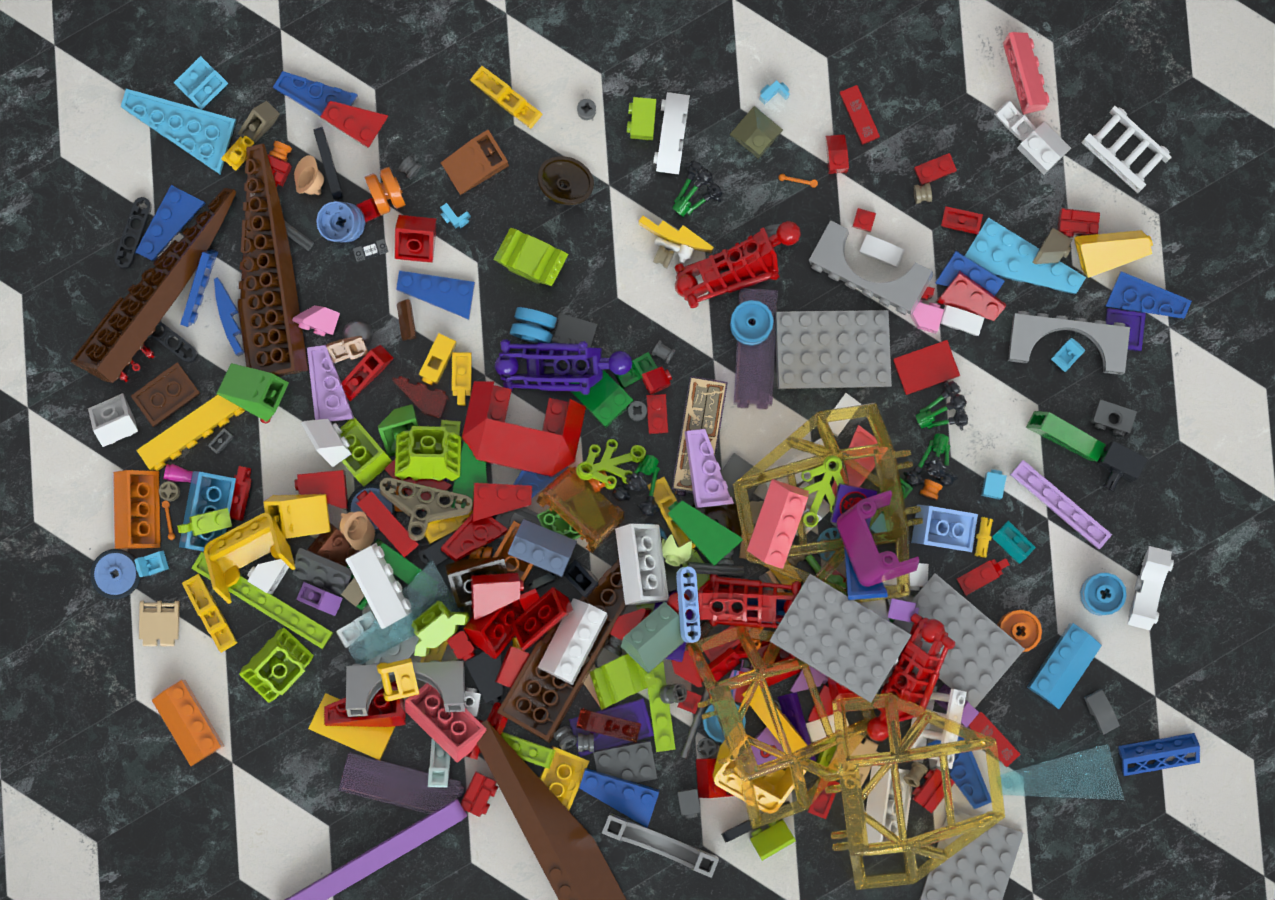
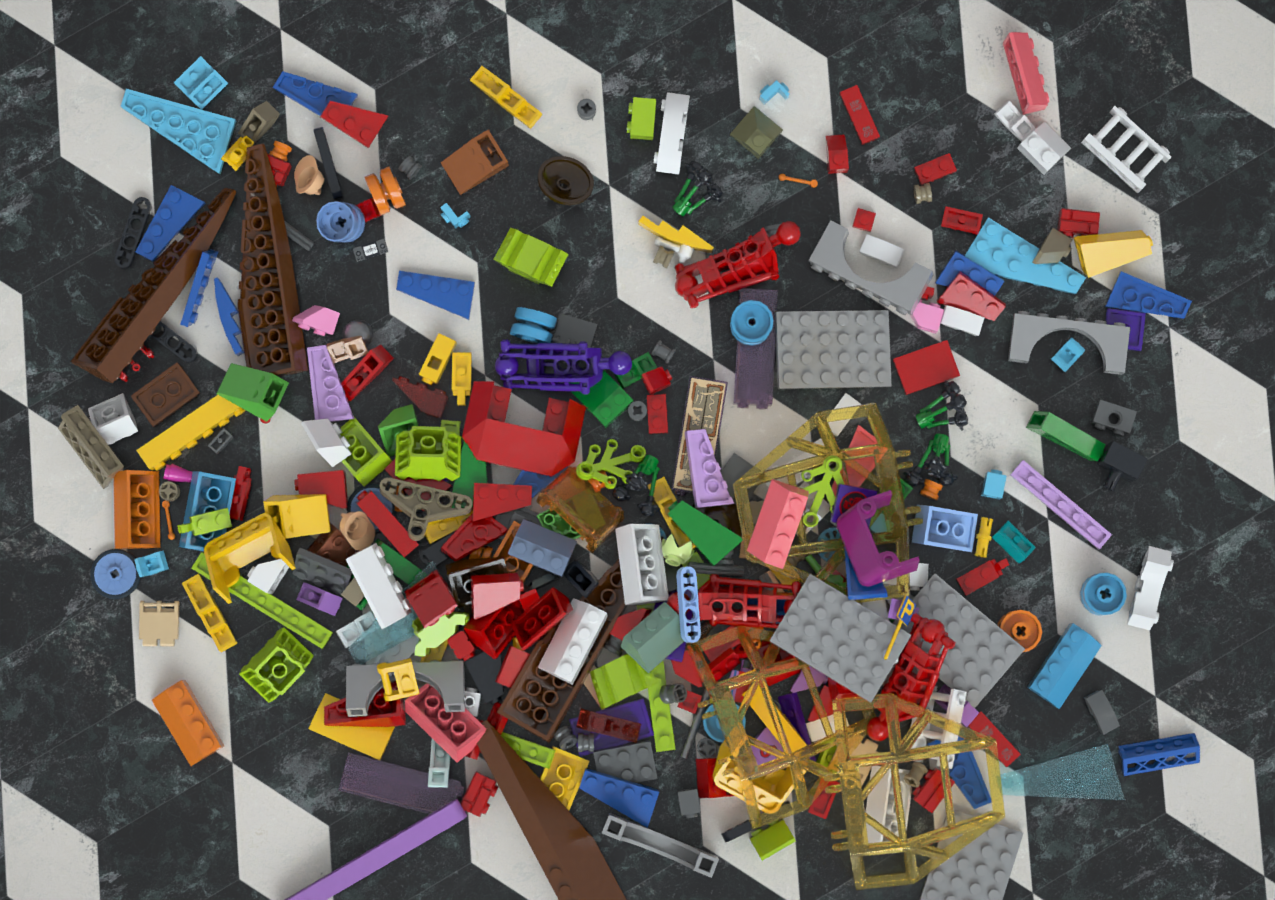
red slope [395,215,436,263] -> none
reddish brown slope [397,299,417,341] -> none
none -> dark tan fence [58,405,124,489]
none -> red slope [405,569,458,628]
none -> yellow piece [884,595,916,660]

